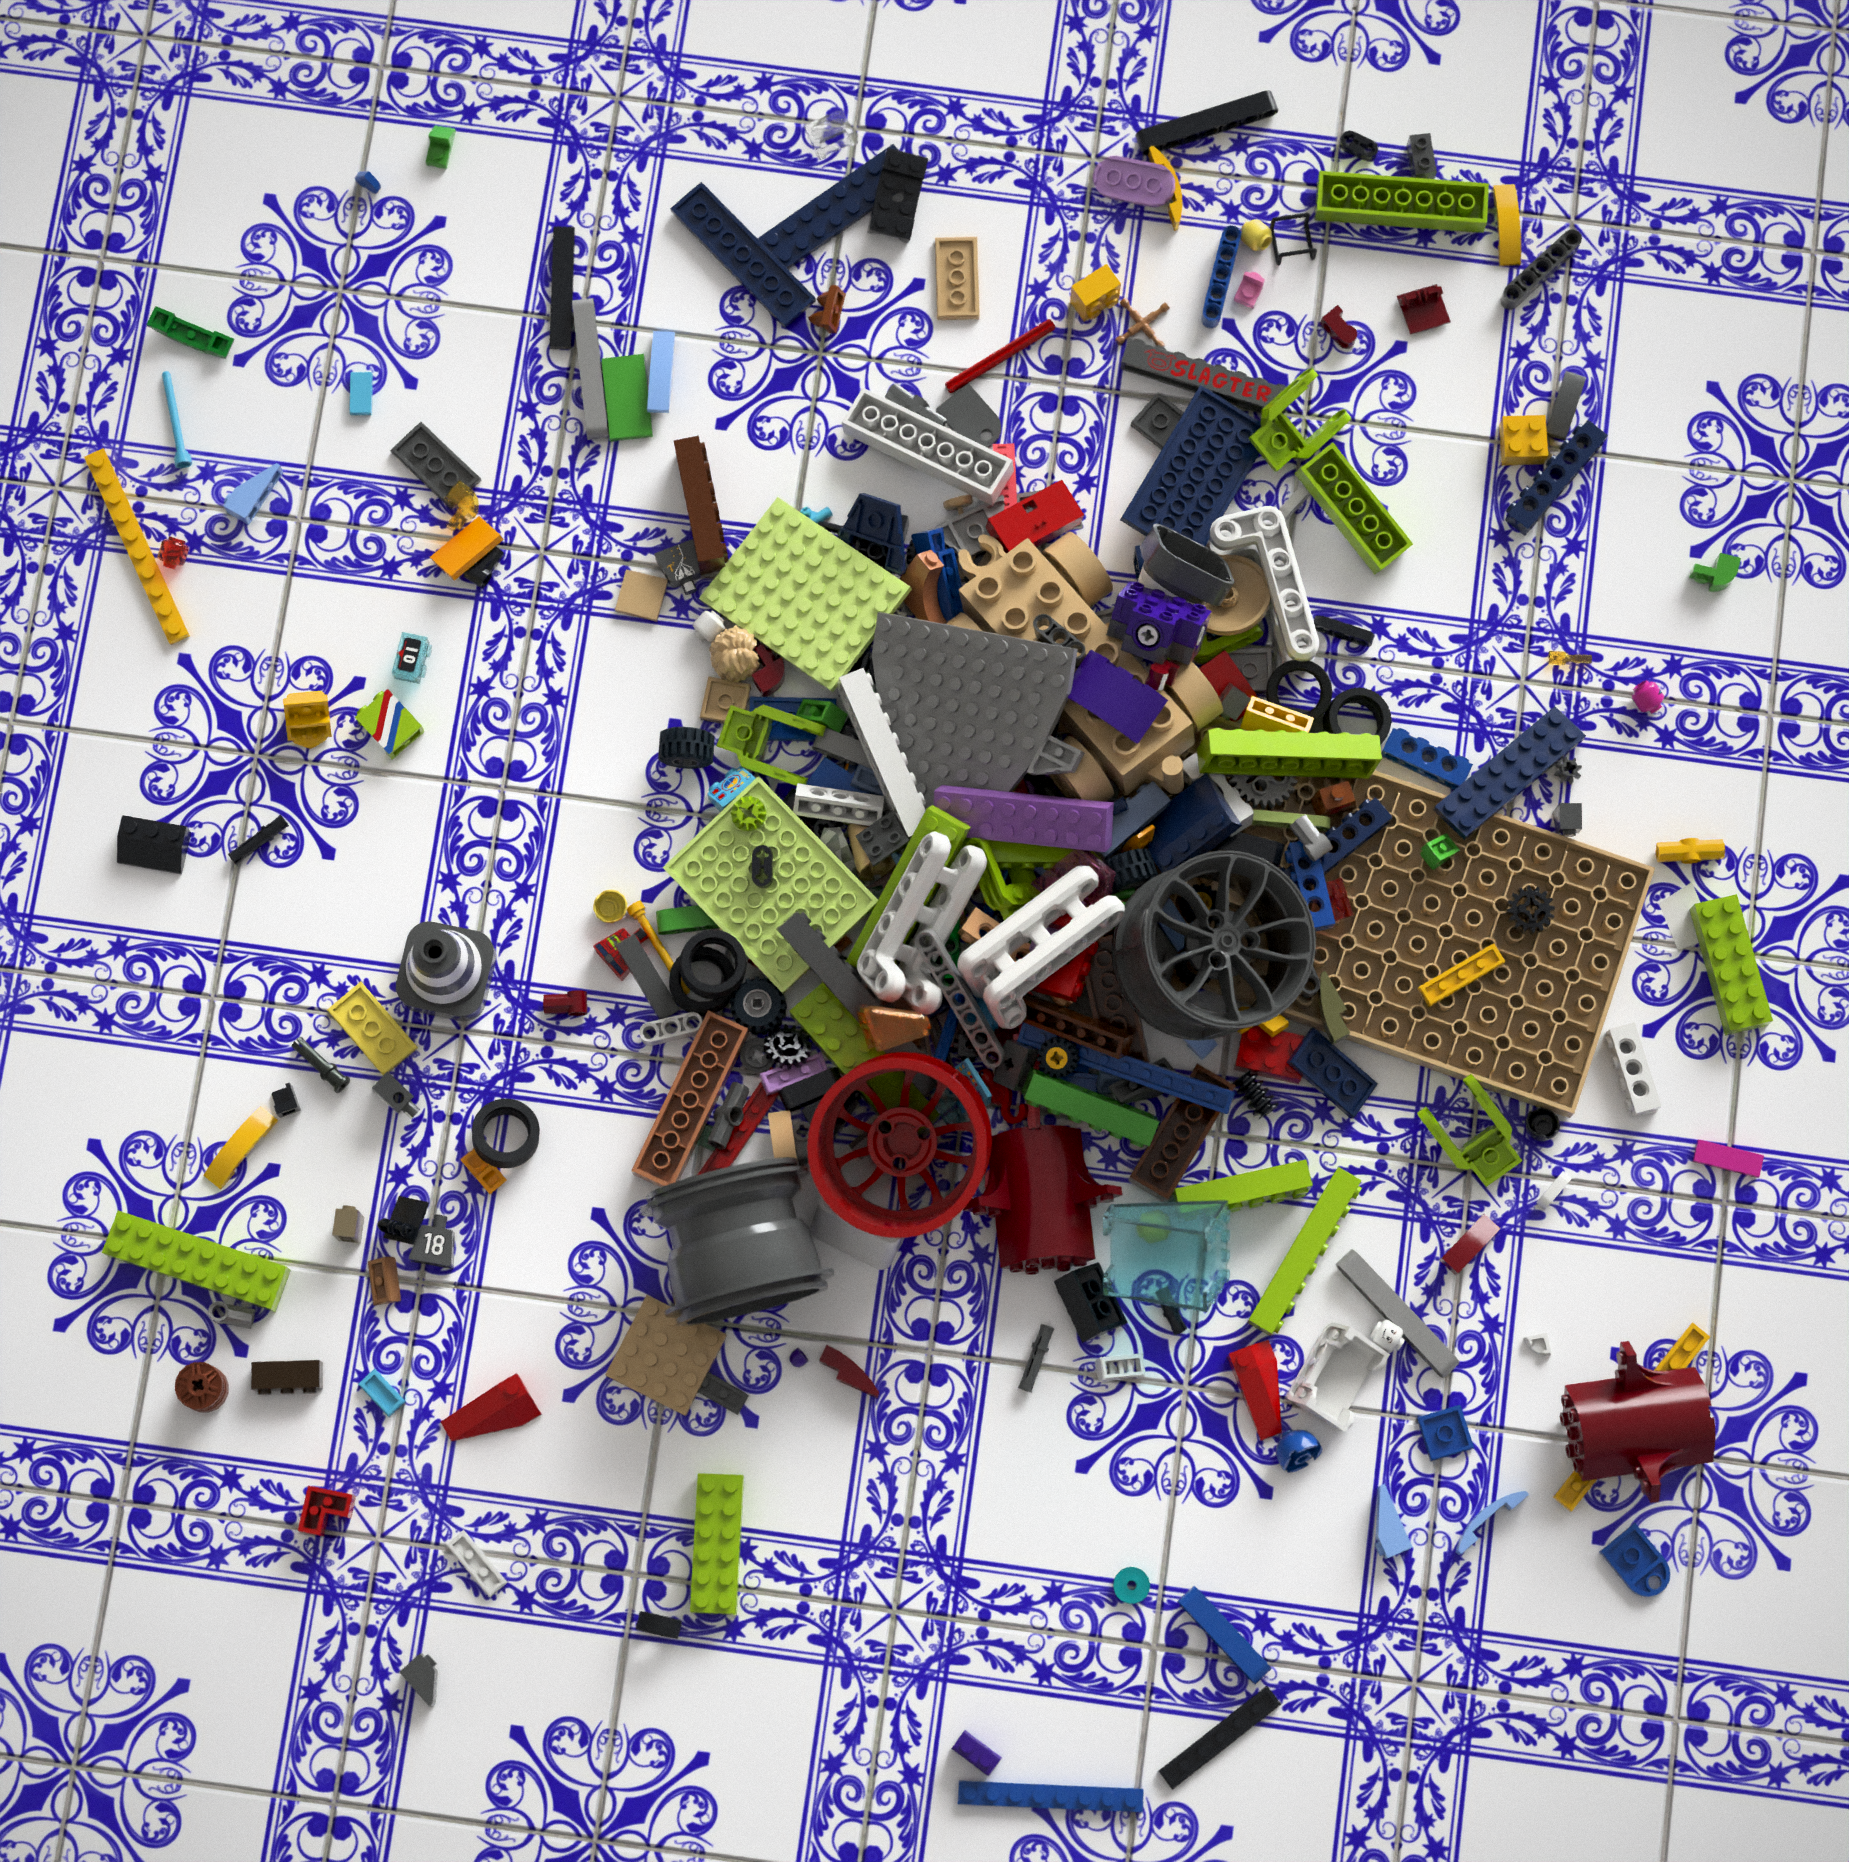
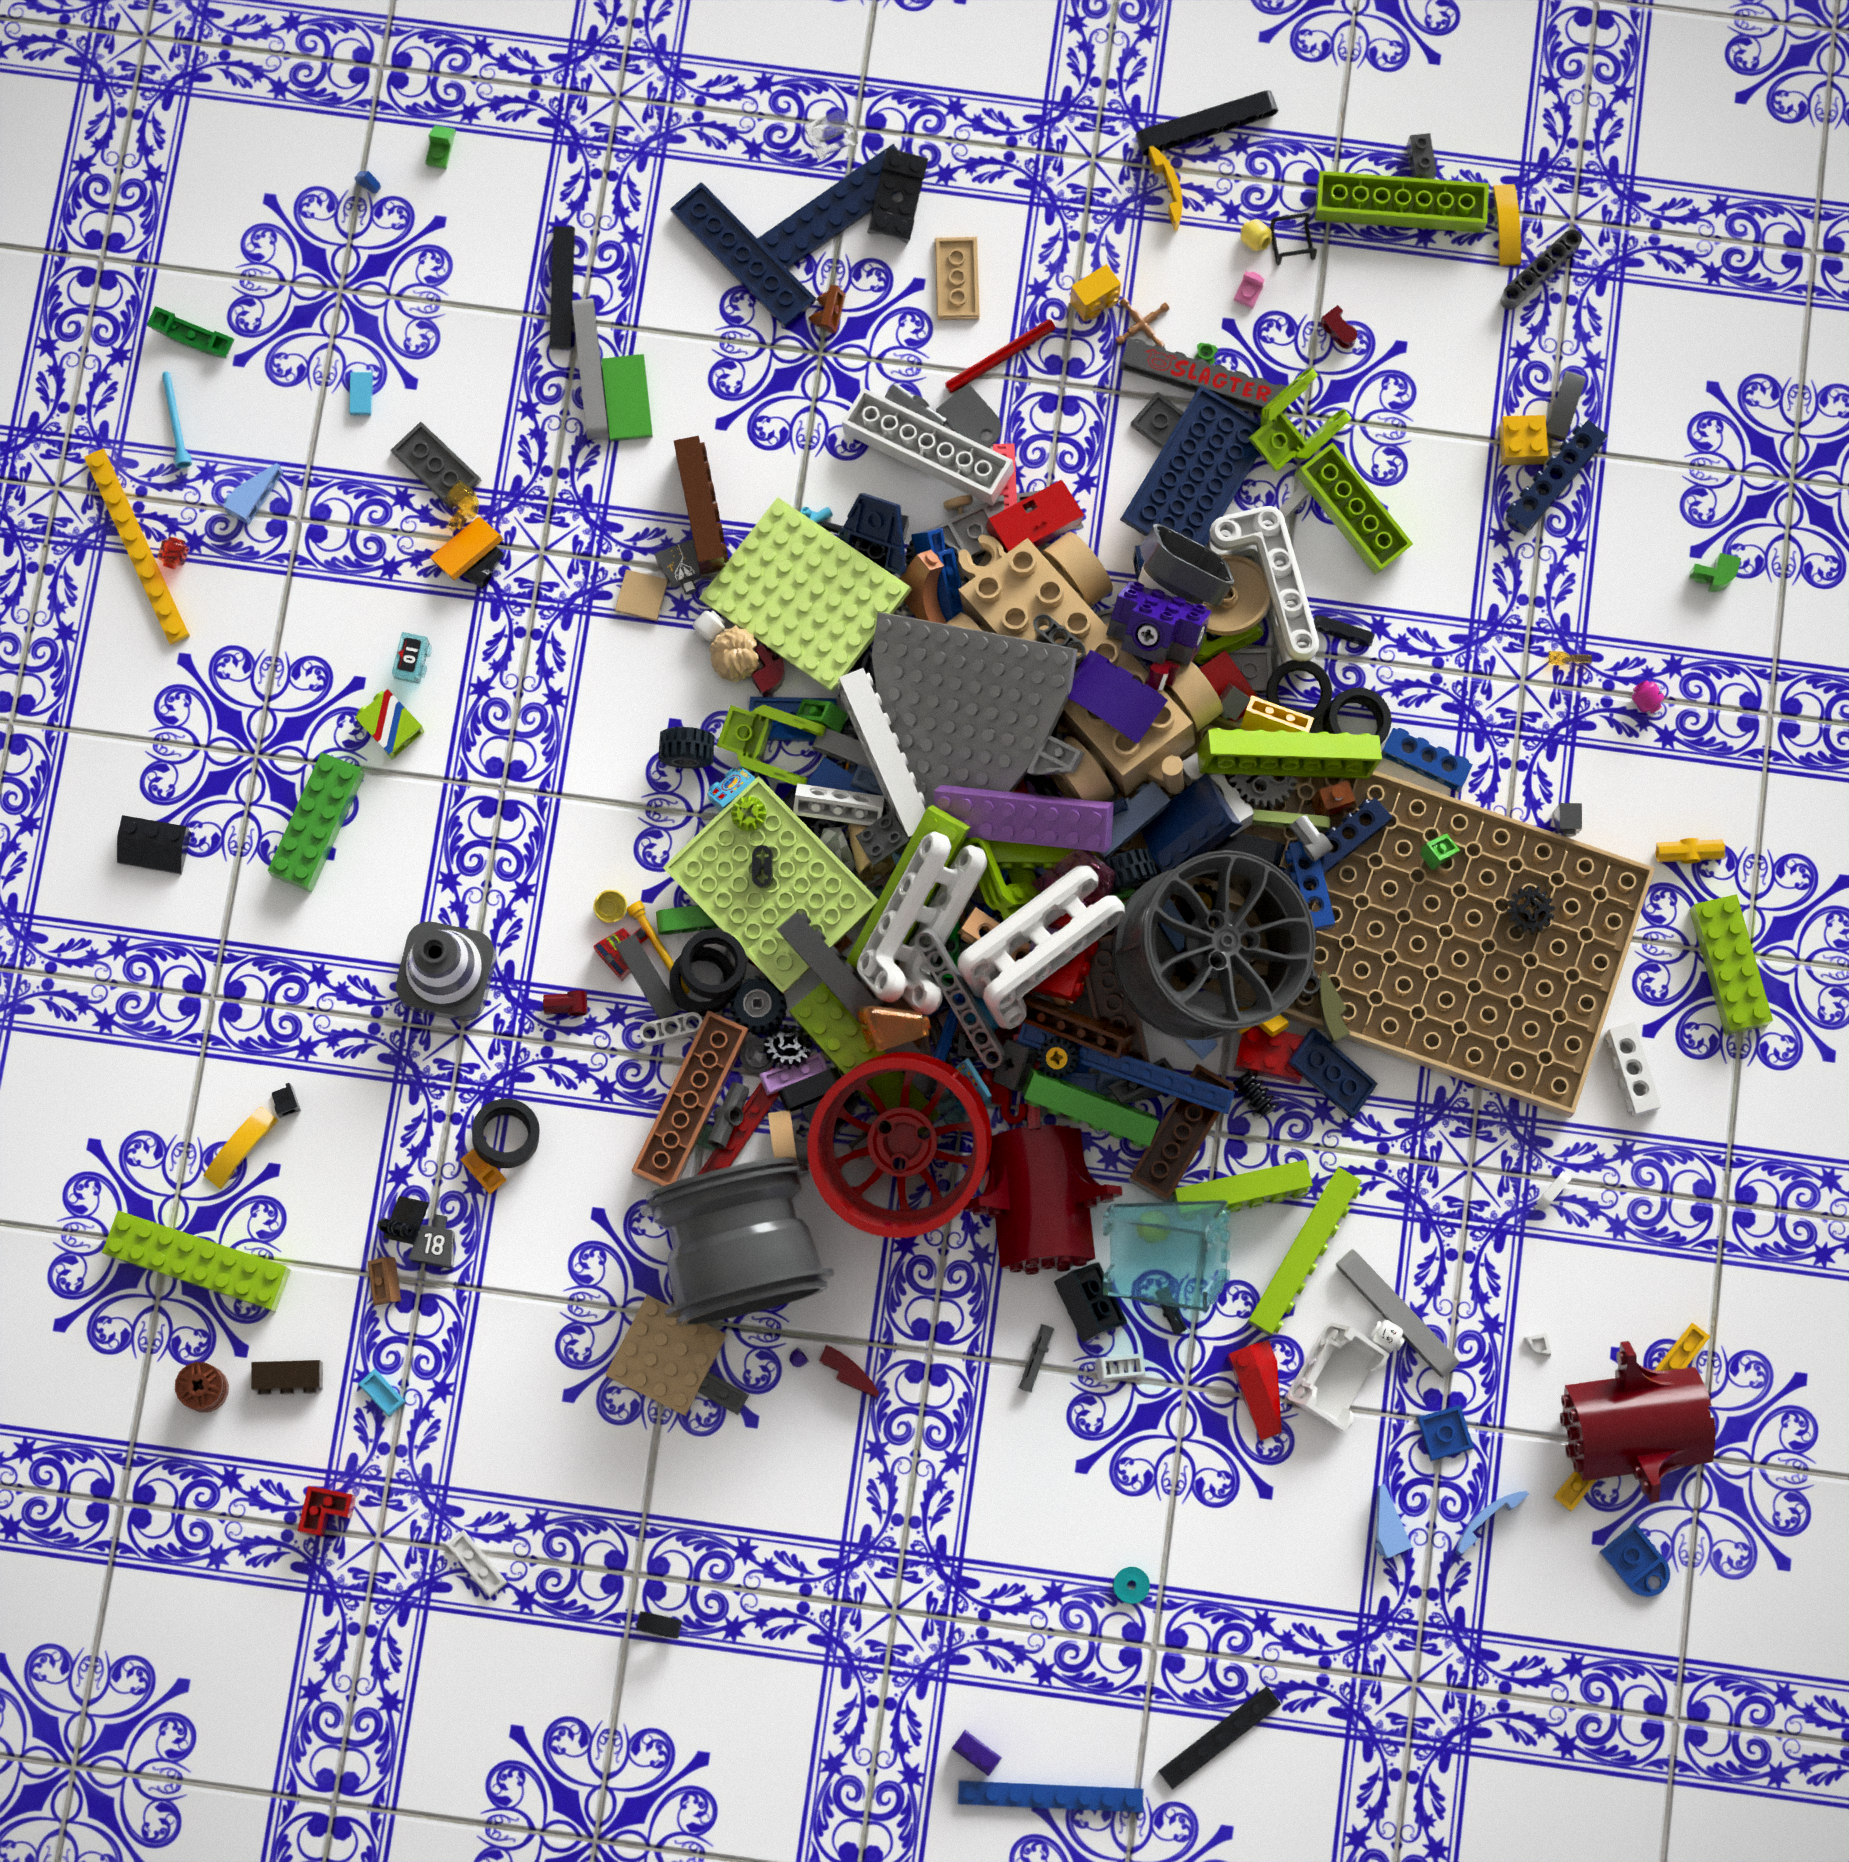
light grey piece [208,1301,255,1329] -> none
black pin [228,814,289,865] -> none
yellow piece [283,691,332,749] -> none
pearl dark grey pin [291,1037,351,1093] -> none
light yellow tile [327,982,418,1076] -> none
dark tan brick [332,1205,364,1243] -> none
dark grey torso [372,1072,420,1119] -> none
dark grey slope [399,1653,438,1707] -> none
red wedge [441,1373,542,1442] -> none
light blue slope [647,331,675,413] -> none
lime brick [690,1473,744,1615] -> none
tan tile [700,676,751,724] -> none
white windscreen [810,1196,905,1270] -> none
lavender tile [1093,156,1175,207] -> none
light orange slope [1121,825,1155,853] -> none
blue beam [1177,1586,1272,1685] -> none
blue beam [1201,225,1241,328] -> none
blue cylinder [1276,1429,1323,1473] -> none
clear red hips [1326,878,1353,921] -> none
black beam [1339,130,1378,161] -> none
dark red hinge [1397,284,1451,335] -> none
yellow tile [1417,943,1505,1007] -> none
lime plate [1417,1073,1522,1187] -> none
dark blue plate [1433,707,1586,840] -> none
dark red slope [1440,1213,1500,1276] -> none
black hair [1525,1107,1560,1141] -> none
dark grey gear [1554,757,1582,785] -> none
white sticker [1659,882,1700,950] -> none
dark pink tile [1693,1139,1764,1178] -> none
none -> bright green brick [267,752,365,893]
none -> bright green plate [1194,342,1218,365]

